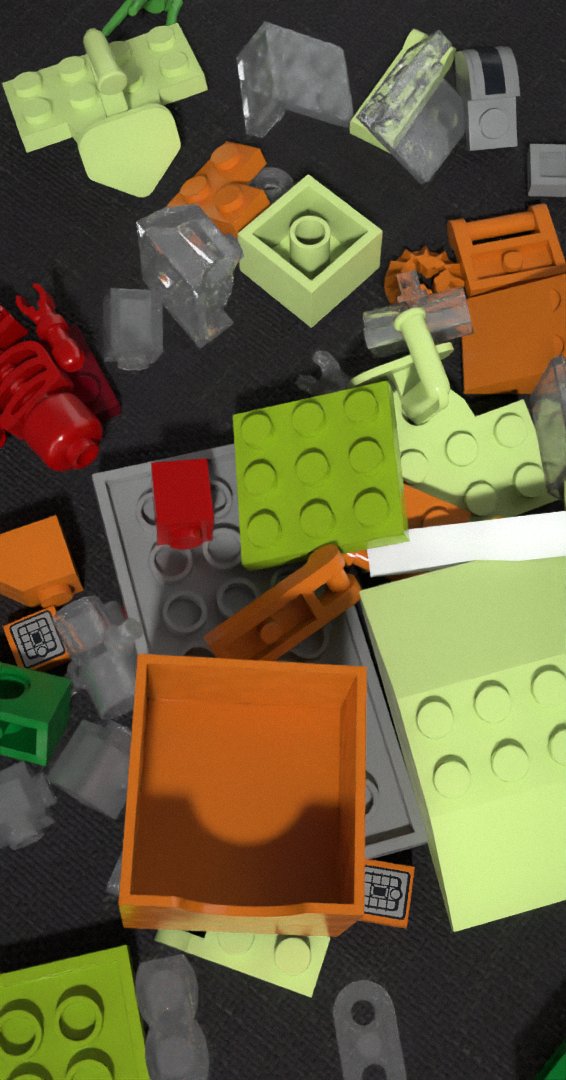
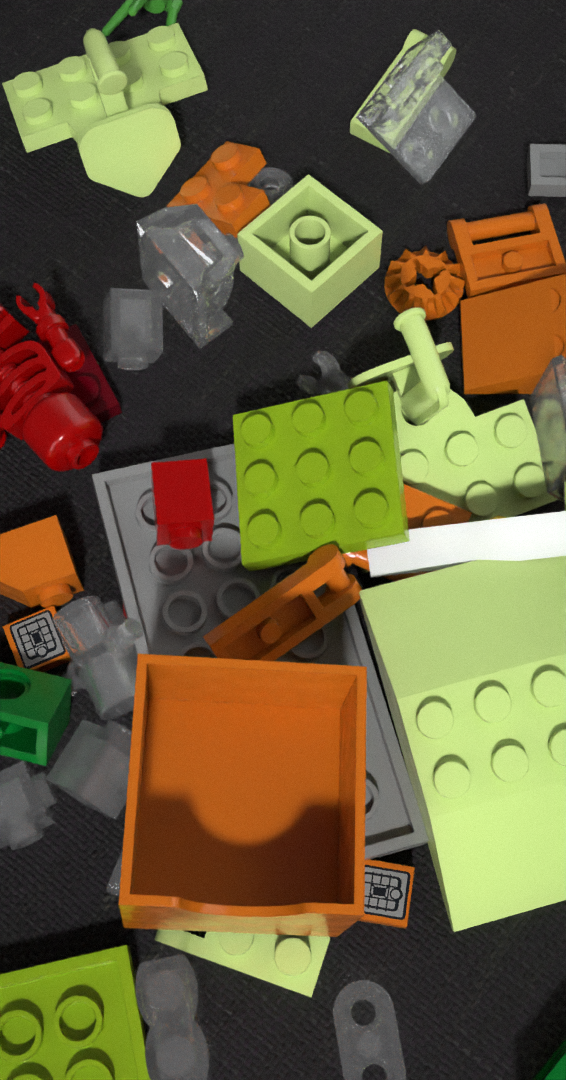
clear bracket [237,21,354,138] -> none
clear pin [363,270,474,359] -> none
light grey brick [455,46,520,151] -> none

